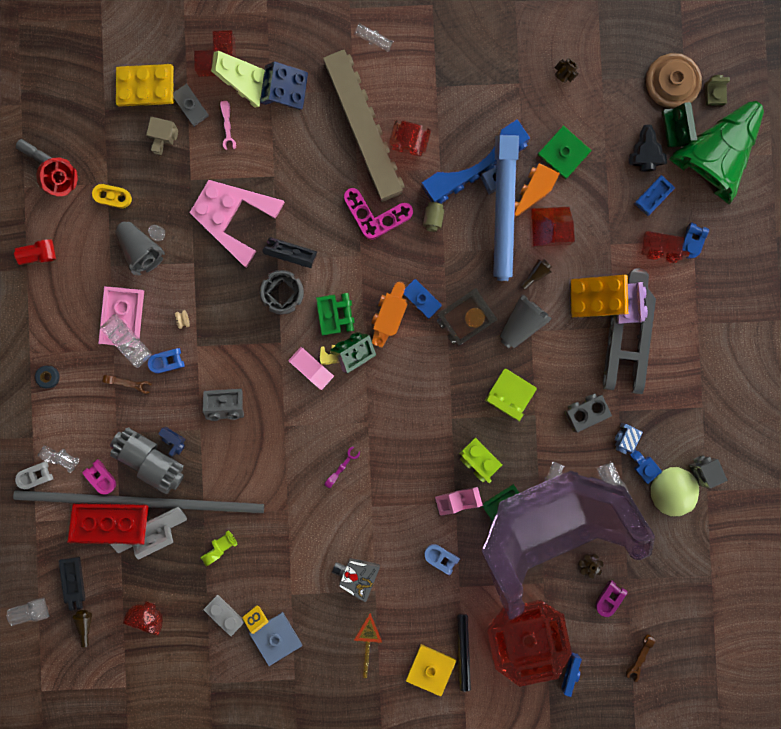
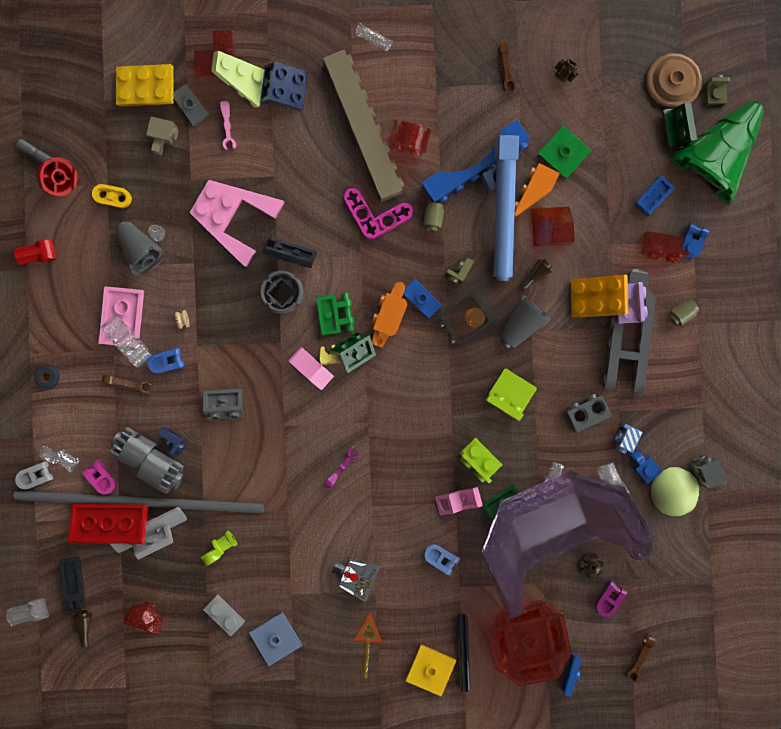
yellow tile [242,606,268,634] -> none
black rock [628,124,667,172] -> none
none -> olive bracket [446,258,474,284]
none -> reddish brown piece [499,42,516,92]
none -> olive brick [669,299,699,326]

